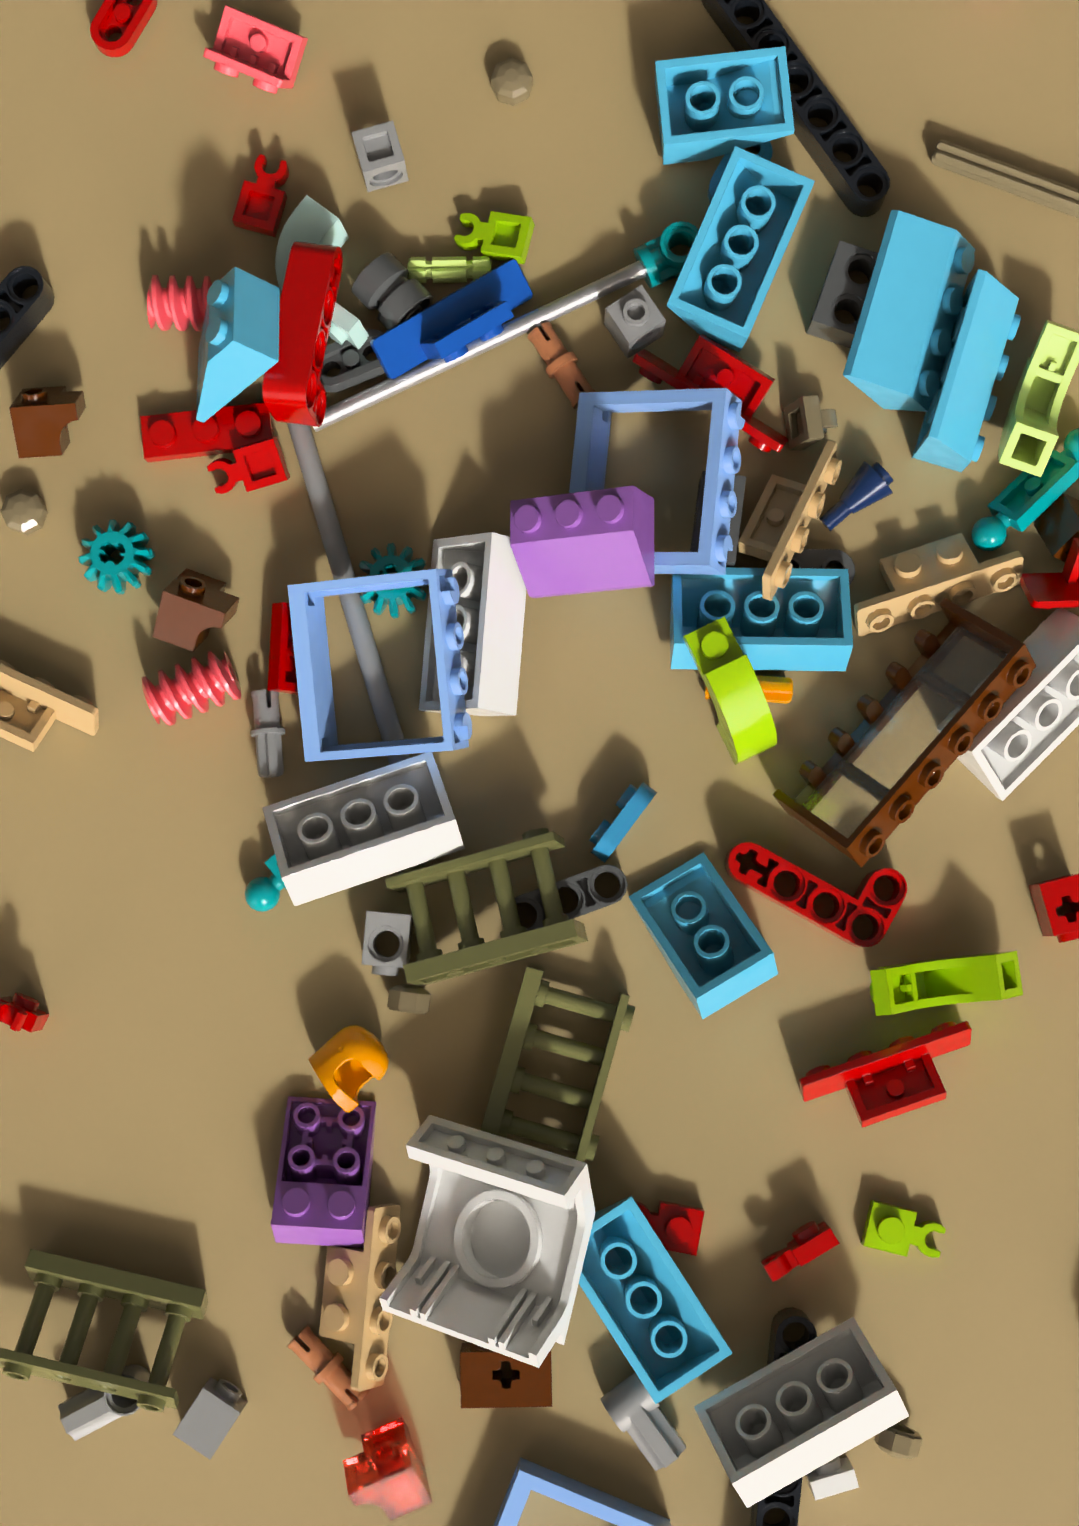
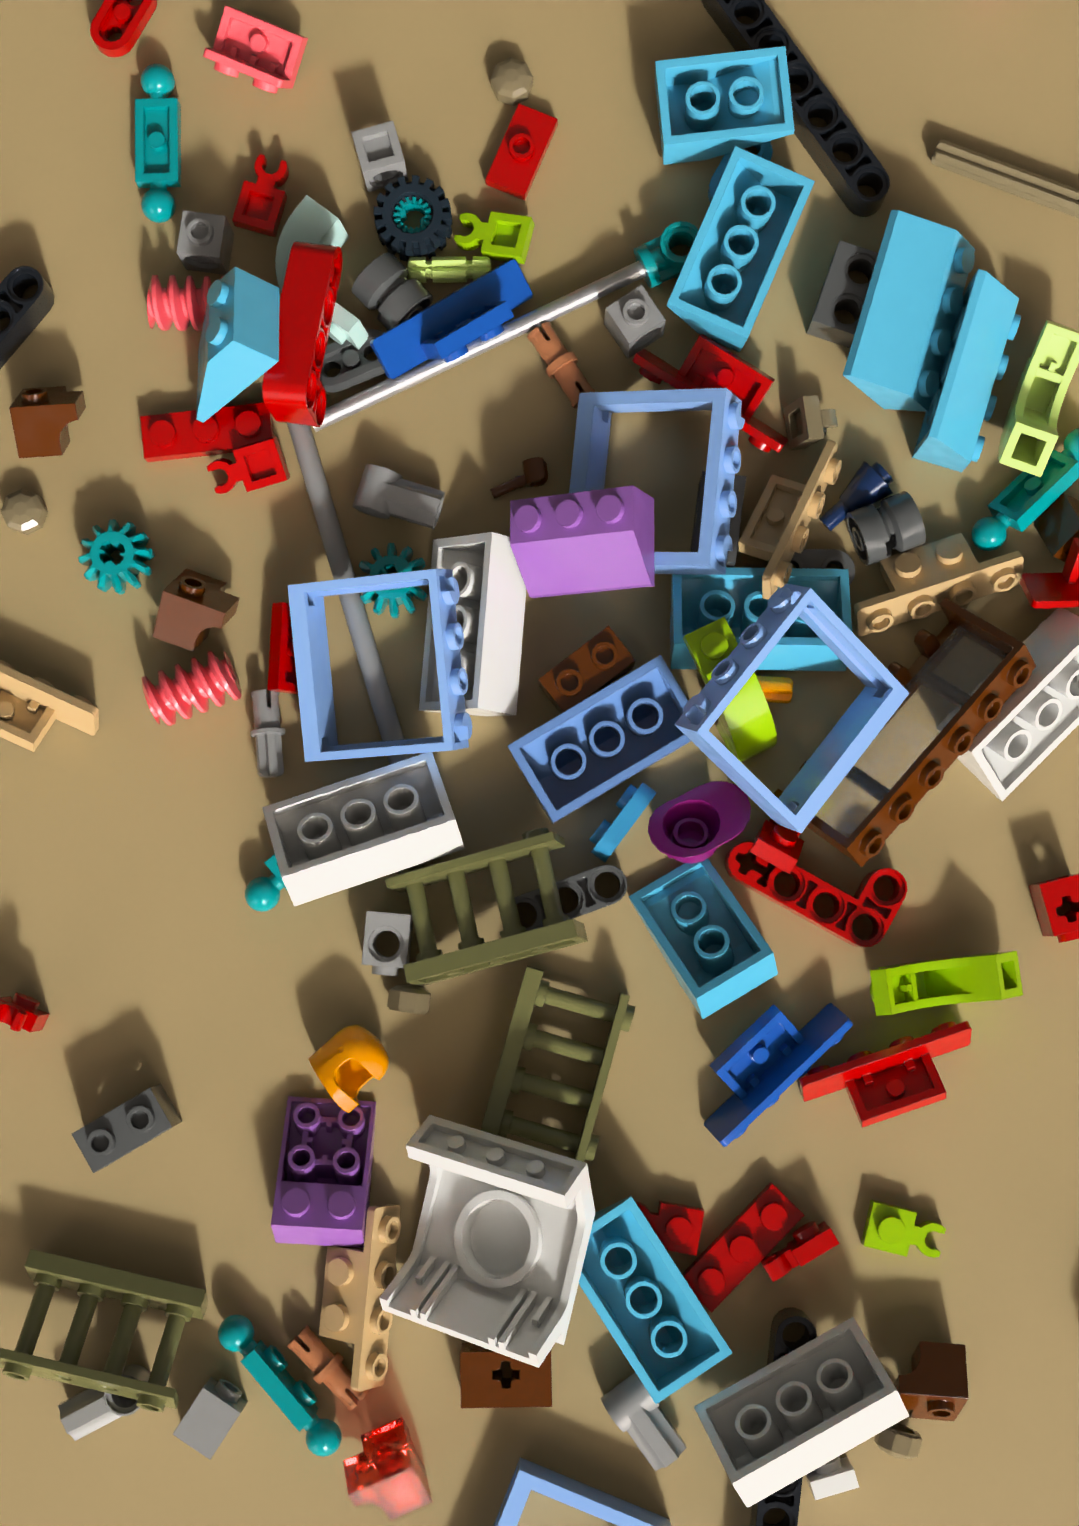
none -> dark grey brick [72,1083,182,1173]
none -> teal plate [135,63,181,223]
none -> light grey brick [176,210,234,275]
none -> teal plate [218,1314,342,1457]
none -> light grey piece [352,464,445,529]
none -> black bush [373,175,453,261]
none -> red plate [485,103,558,201]
none -> reddish brown hand [490,457,548,499]
none -> medium blue slope [507,655,691,824]
none -> reddish brown brick [538,625,636,714]
none -> magenta piece [648,781,751,864]
none -> light blue window [674,584,909,833]
none -> red plate [682,1182,805,1313]
none -> blue bracket [704,1003,853,1147]
none -> red plate [750,818,805,874]
none -> dark grey wheel [846,491,926,566]
none -> reddish brown brick [894,1341,969,1421]

